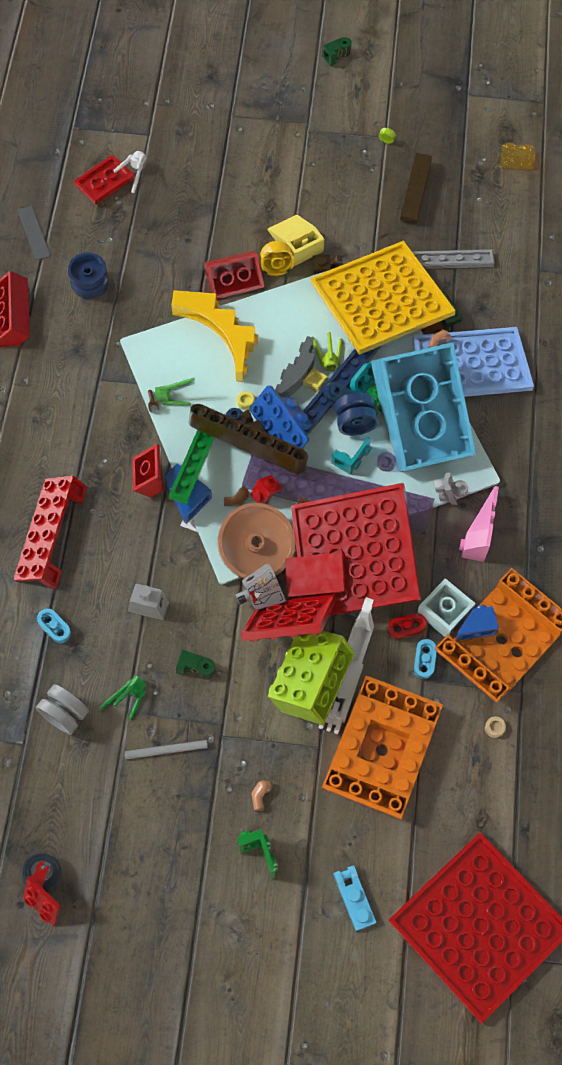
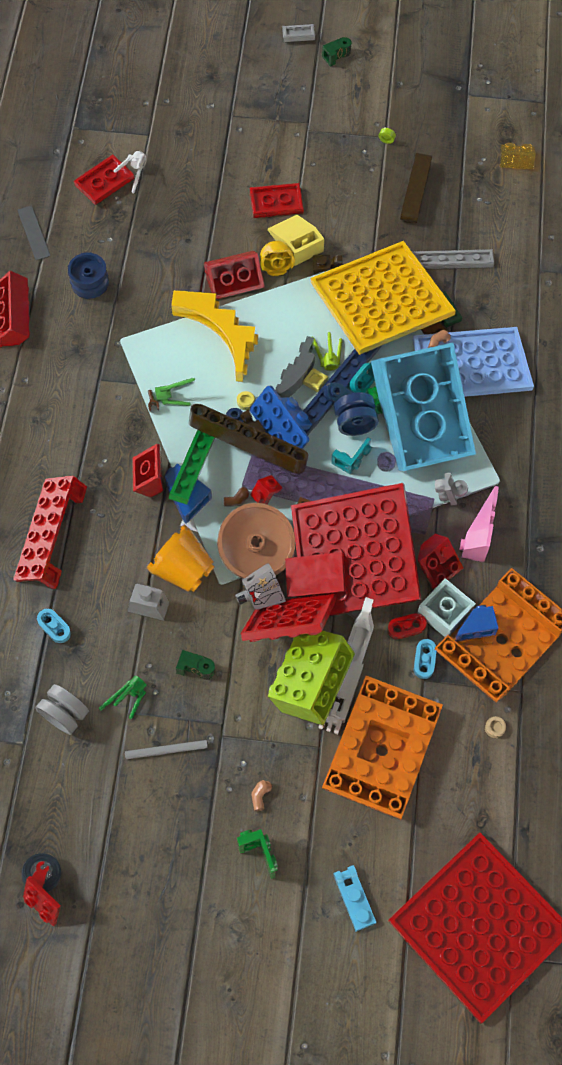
none -> light orange cone [146,524,215,592]
none -> red tile [250,183,304,218]
none -> light grey plate [282,24,315,42]
none -> red slope [418,533,463,590]

